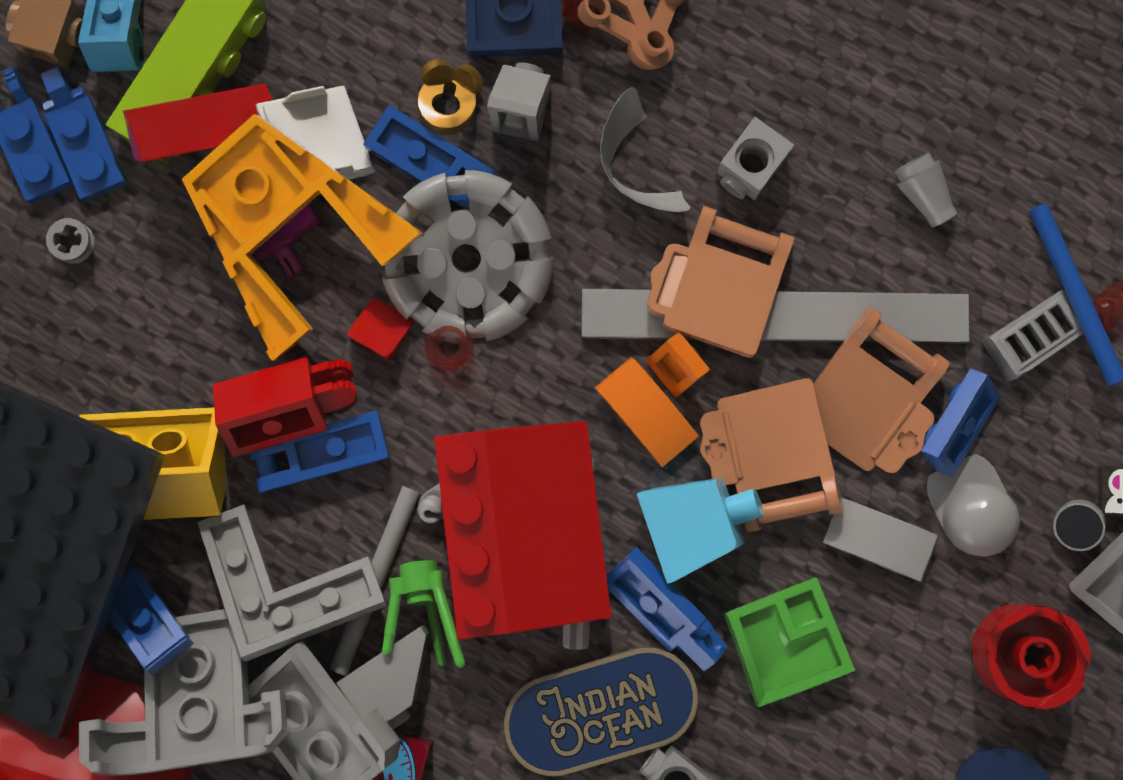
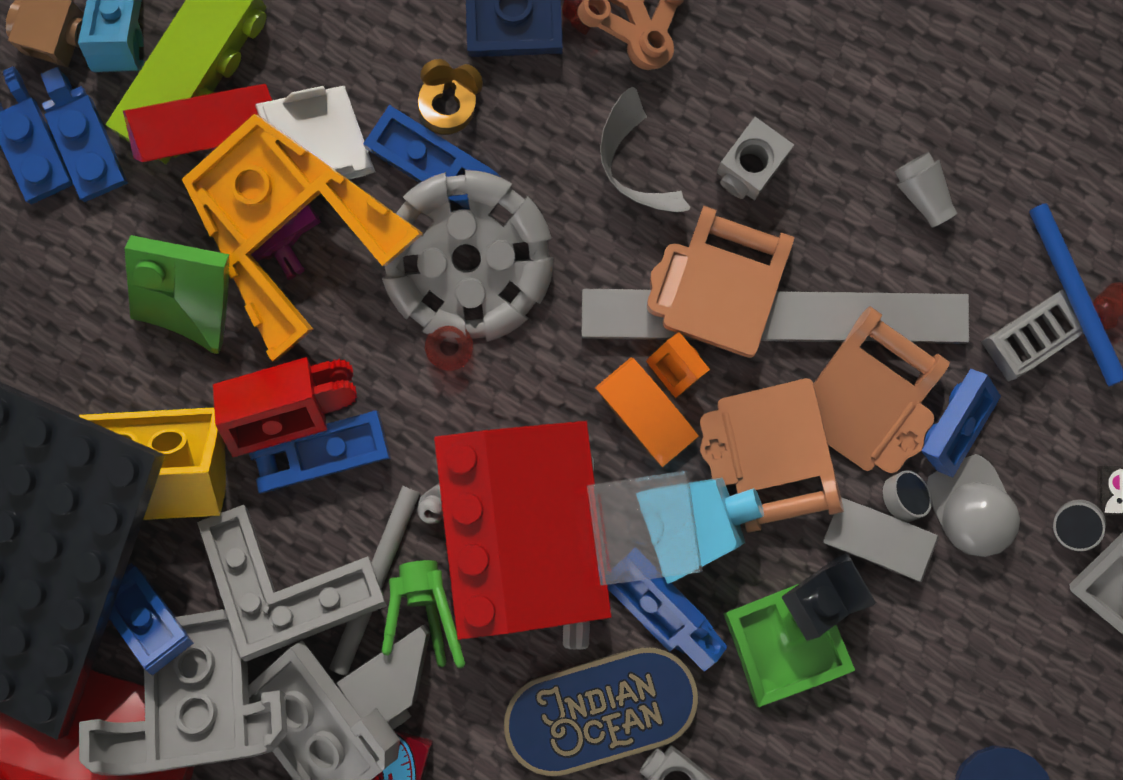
light grey bush [46,218,95,264] -> none
red slope [346,297,415,362] -> none
light grey slope [487,63,551,142] -> none
red brick [972,603,1091,709] -> none
none -> bright green plate [124,235,229,354]
none -> clear tile [587,471,702,585]
none -> black slope [782,553,876,641]
none -> tile [883,470,932,522]

